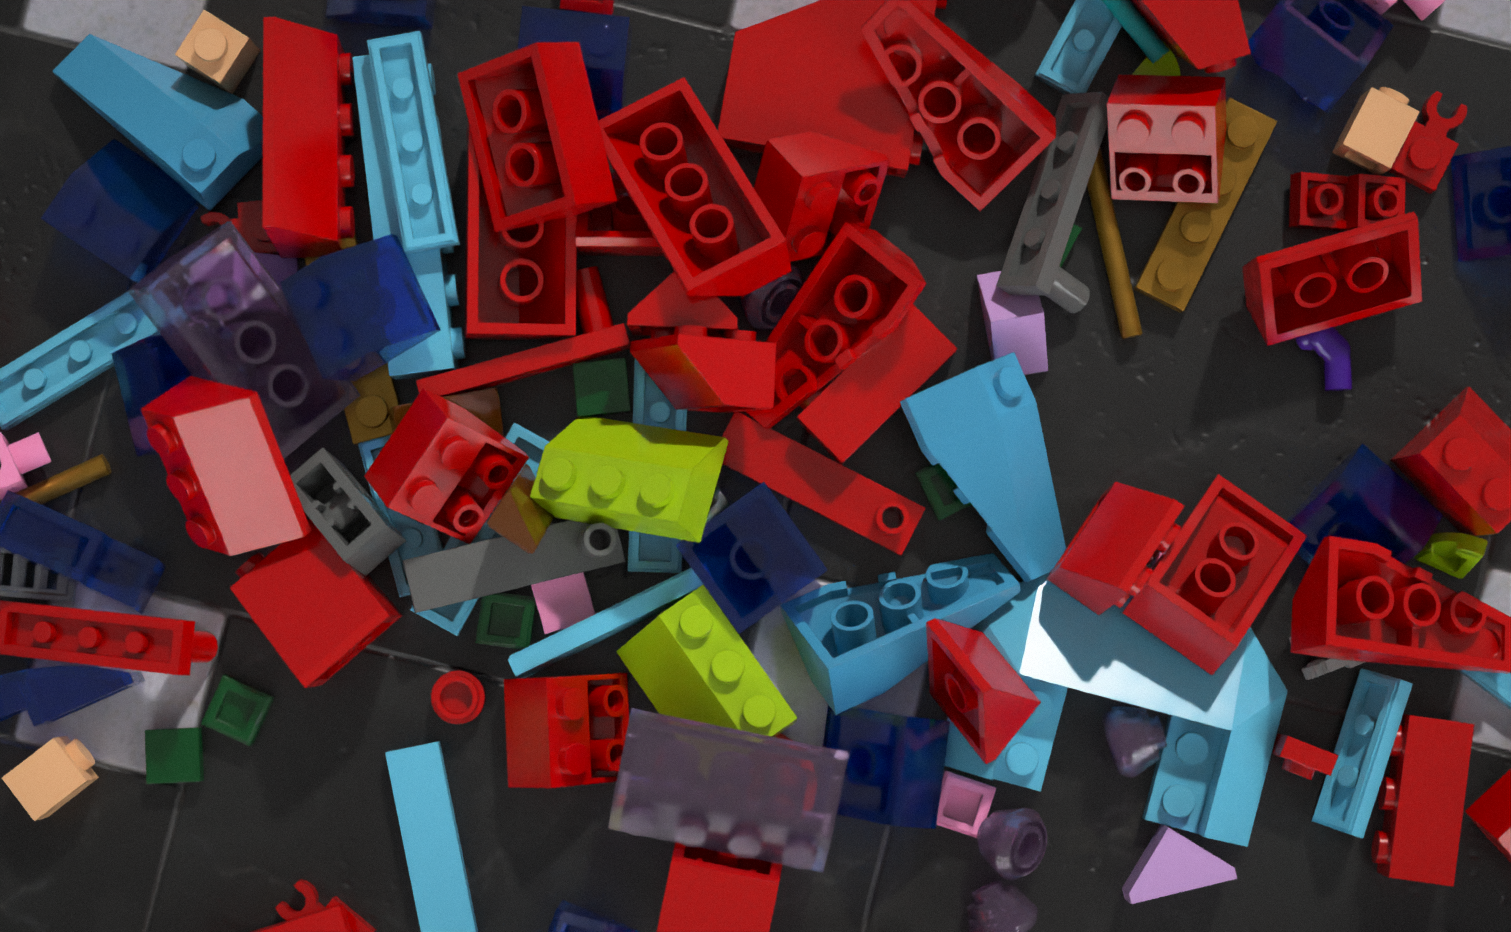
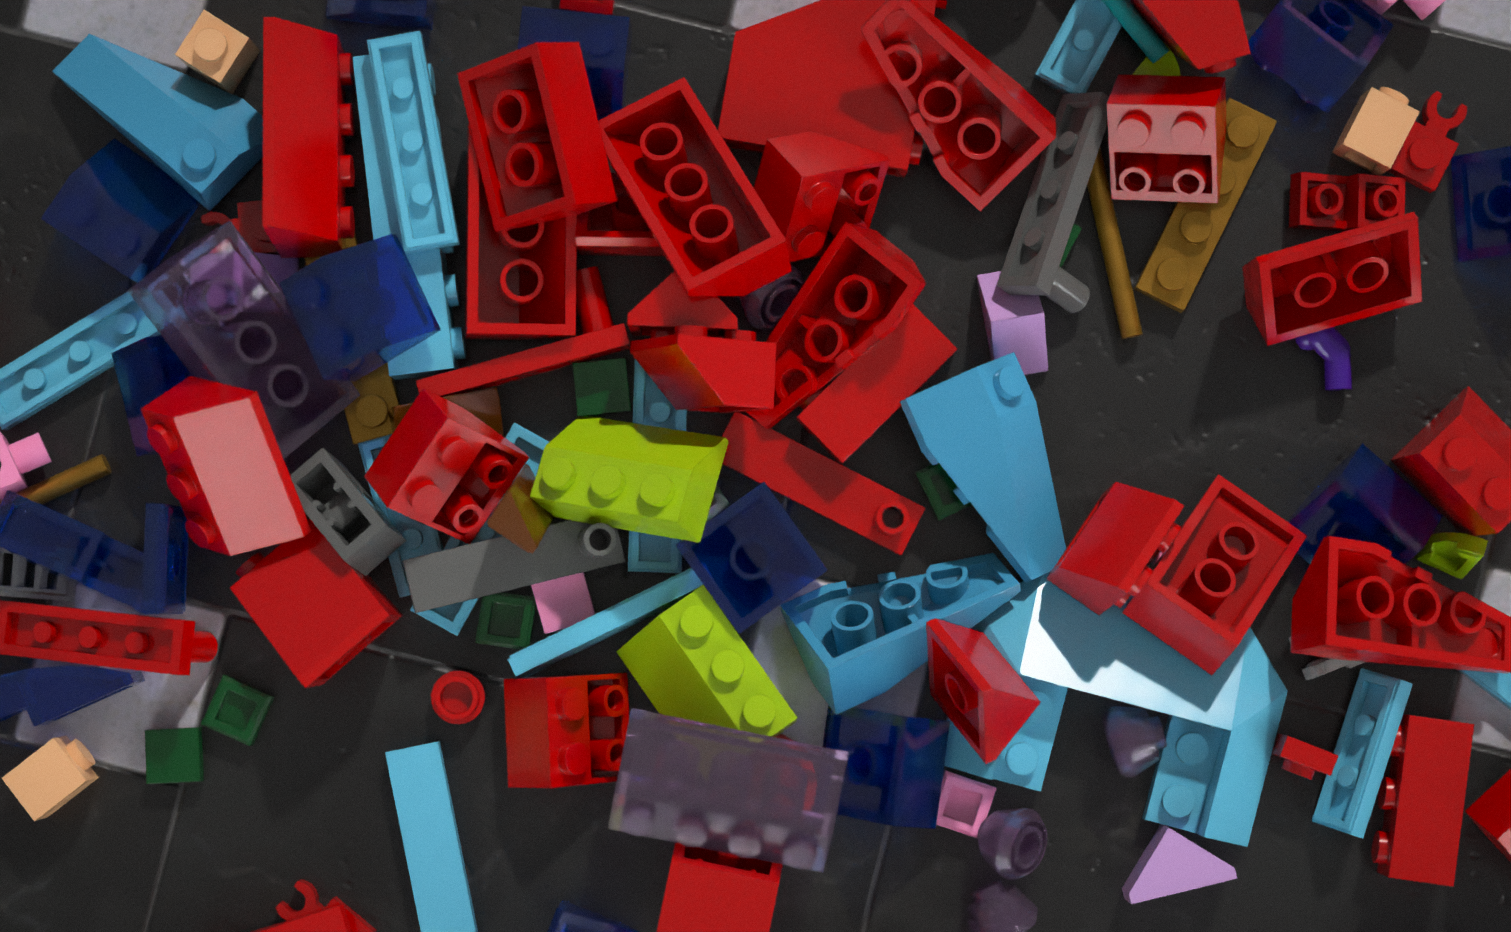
none -> clear blue tile [142,503,188,614]

